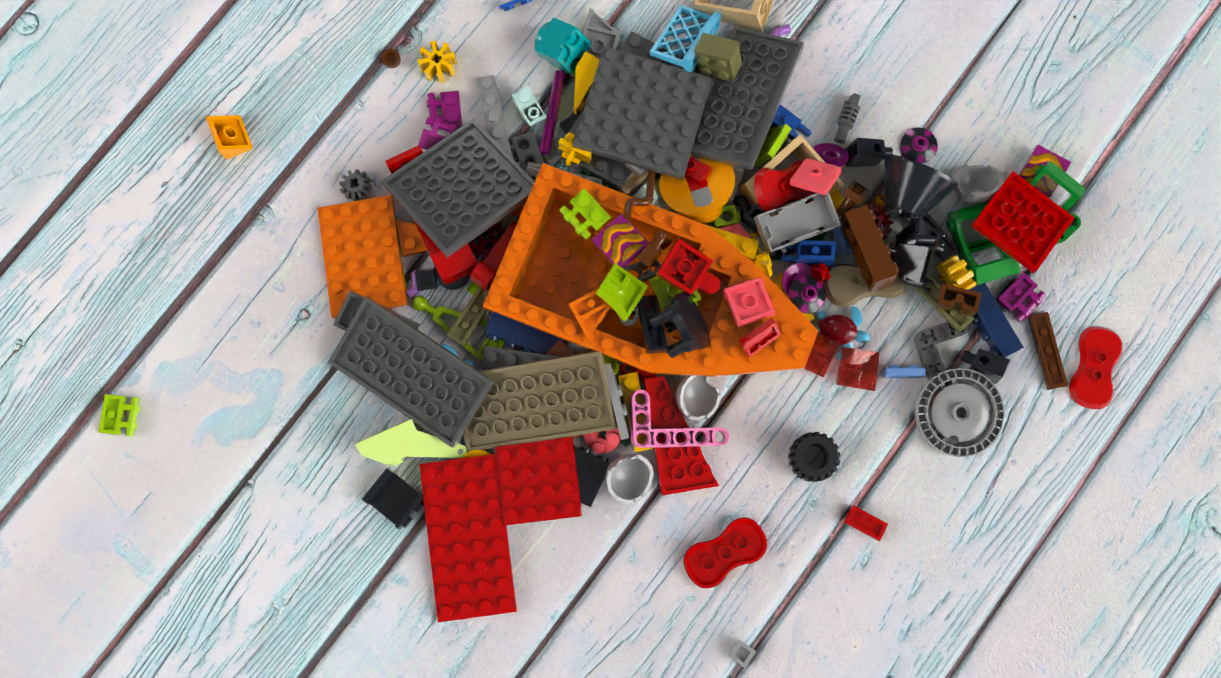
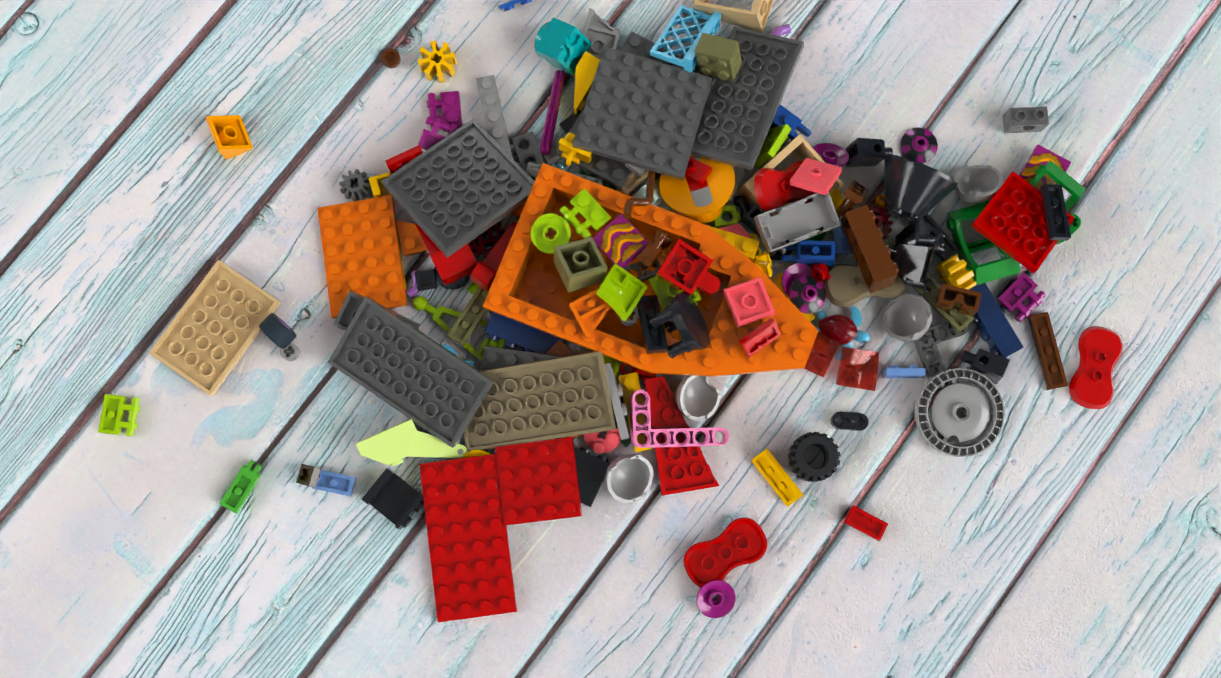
light aqua slope [512,86,547,127] -> none
light grey plate [728,639,756,668] -> none
dark grey hinge [834,93,860,144] -> none
none -> tan plate [149,260,281,397]
none -> bright green hinge [219,460,262,514]
none -> black wheel [259,313,297,349]
none -> light grey bush [280,343,300,361]
none -> dark brown bracket [296,464,321,488]
none -> medium blue plate [312,470,356,497]
none -> yellow panel [369,172,391,198]
none -> lime plate [531,213,571,254]
none -> olive brick [553,237,607,293]
none -> magenta dish [696,580,736,618]
none -> yellow plate [751,448,803,507]
none -> black beam [830,411,869,431]
none -> light grey cylinder [883,294,933,342]
none -> flat silver brick [1003,106,1049,133]
none -> black plate [1040,184,1071,241]

